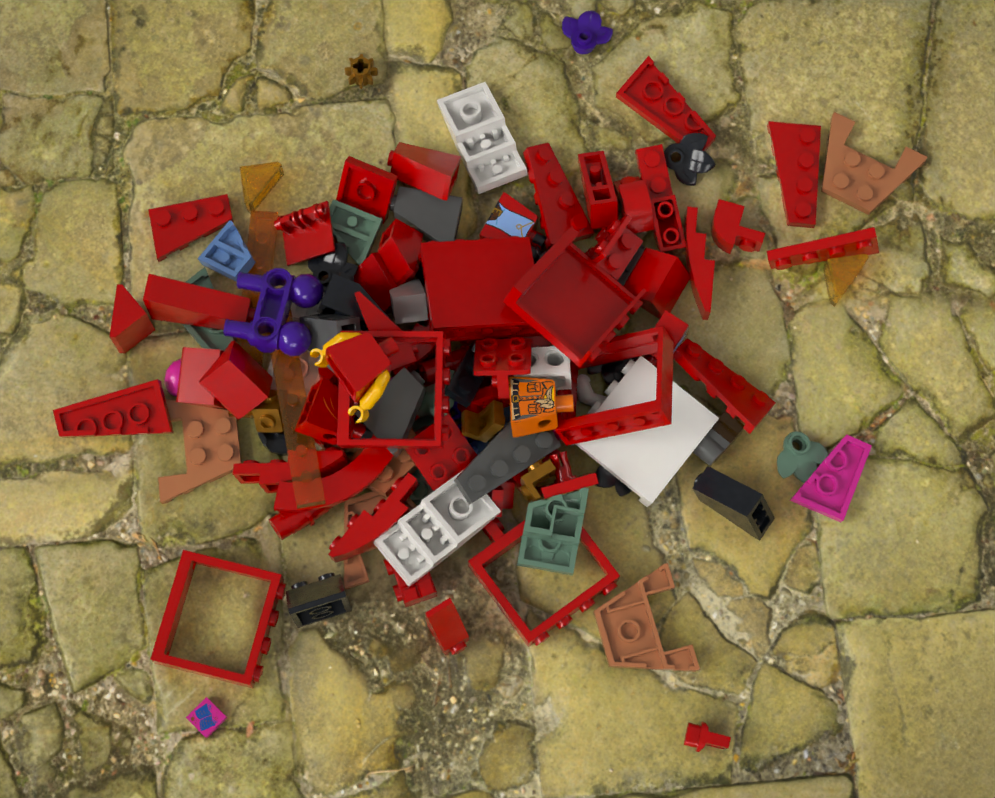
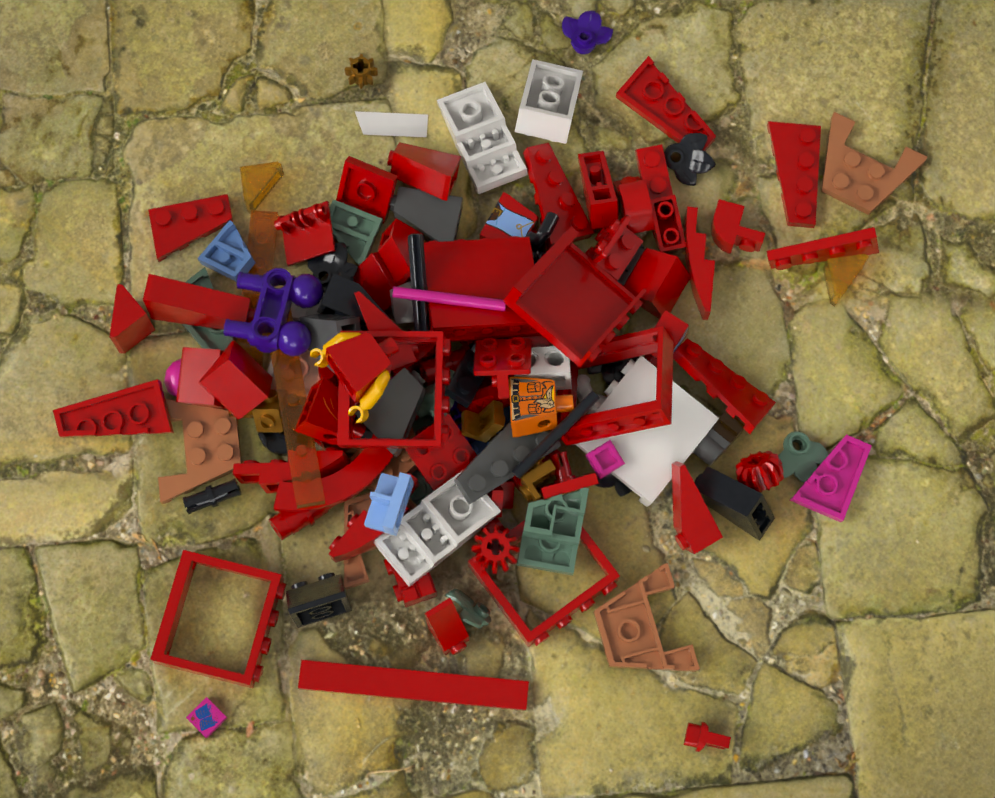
none -> black pin [183,478,242,514]
none -> red tile [298,660,529,711]
none -> white sticker [355,111,428,137]
none -> light blue panel [364,472,414,536]
none -> dark pink bar [392,286,506,311]
none -> black axle [408,234,430,345]
none -> sand green plate [445,588,491,629]
none -> red gear [471,525,520,574]
none -> black bar [512,390,600,479]
none -> white slope [515,59,583,144]
none -> black arm [526,212,559,249]
none -> dark pink tile [585,440,625,479]
none -> red slope [672,461,723,554]
none -> red gear [735,451,784,493]

